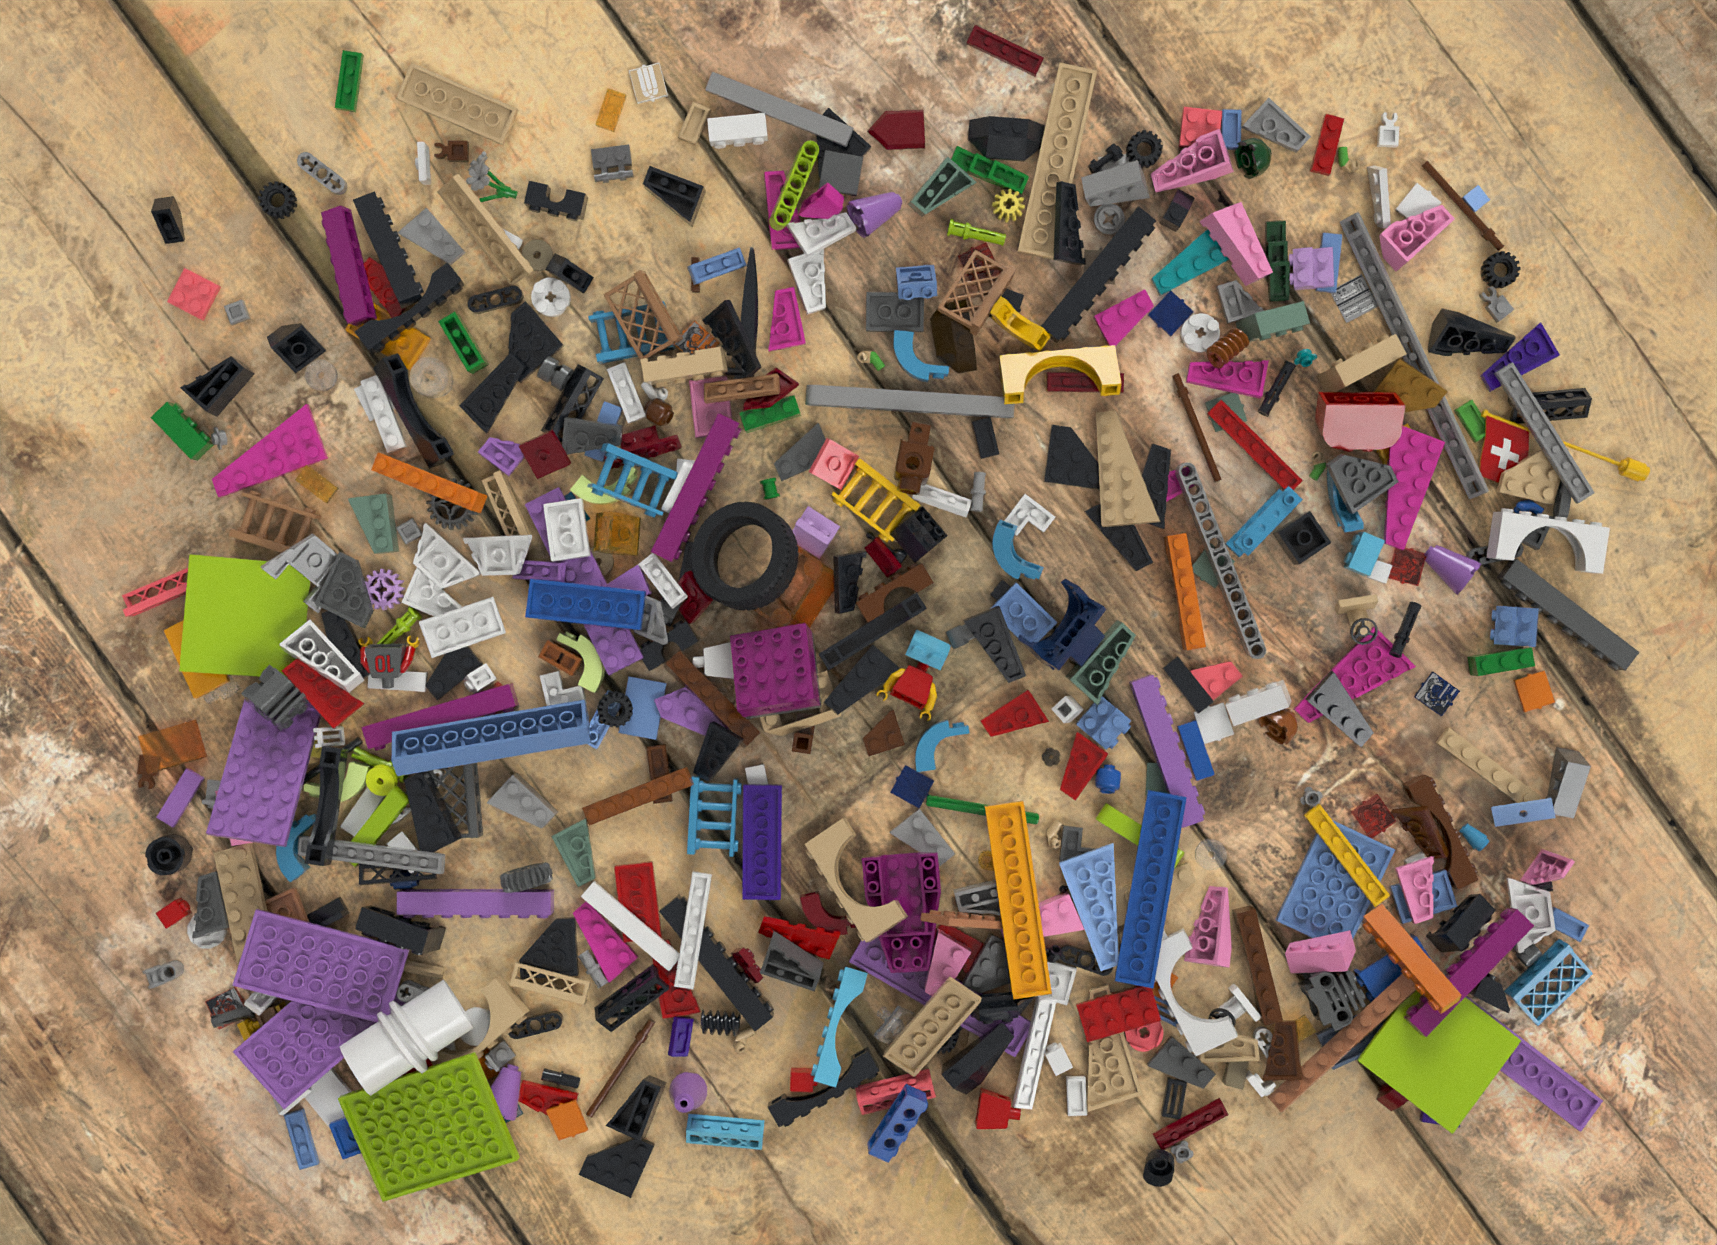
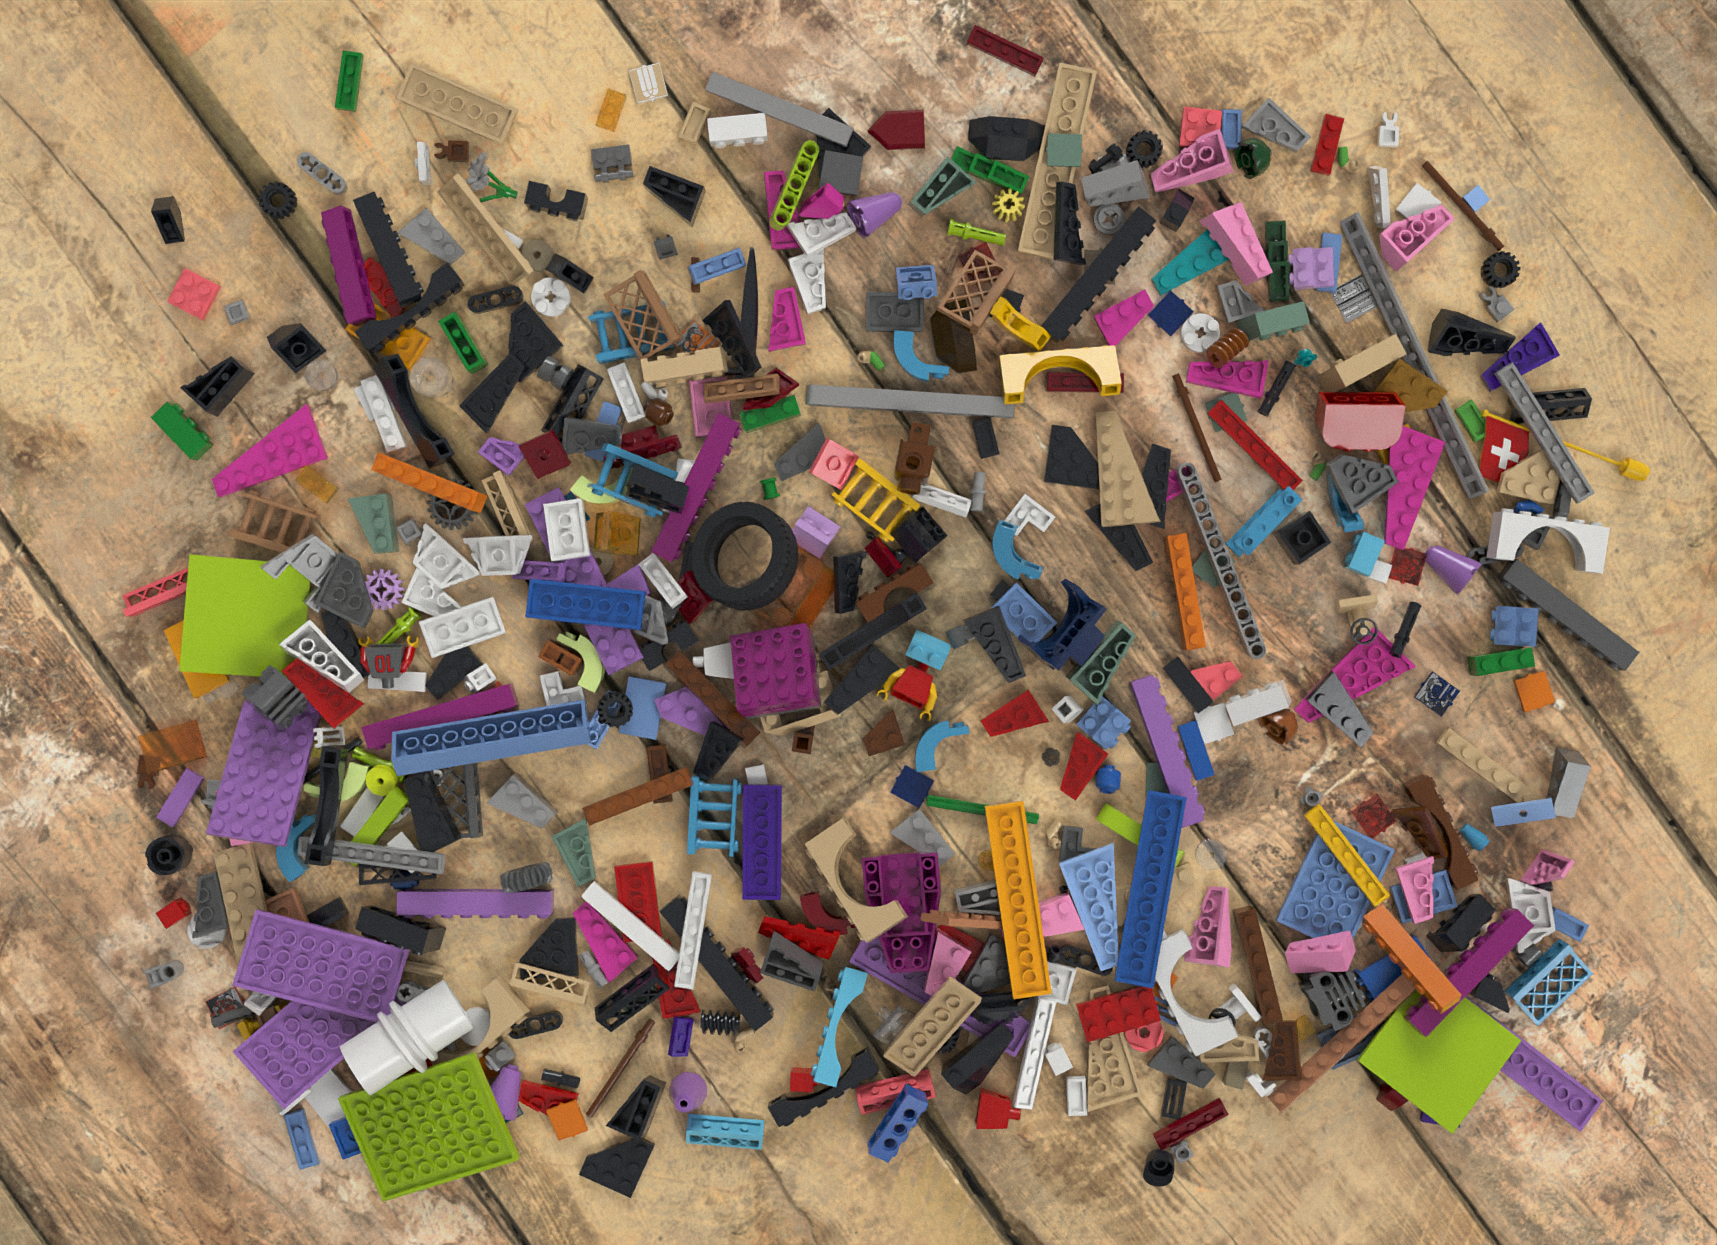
light grey plate [211,427,227,450] -> none
none -> black wedge [625,463,689,514]
none -> dark grey tile [654,234,678,260]
none -> sand green piece [1045,133,1083,167]

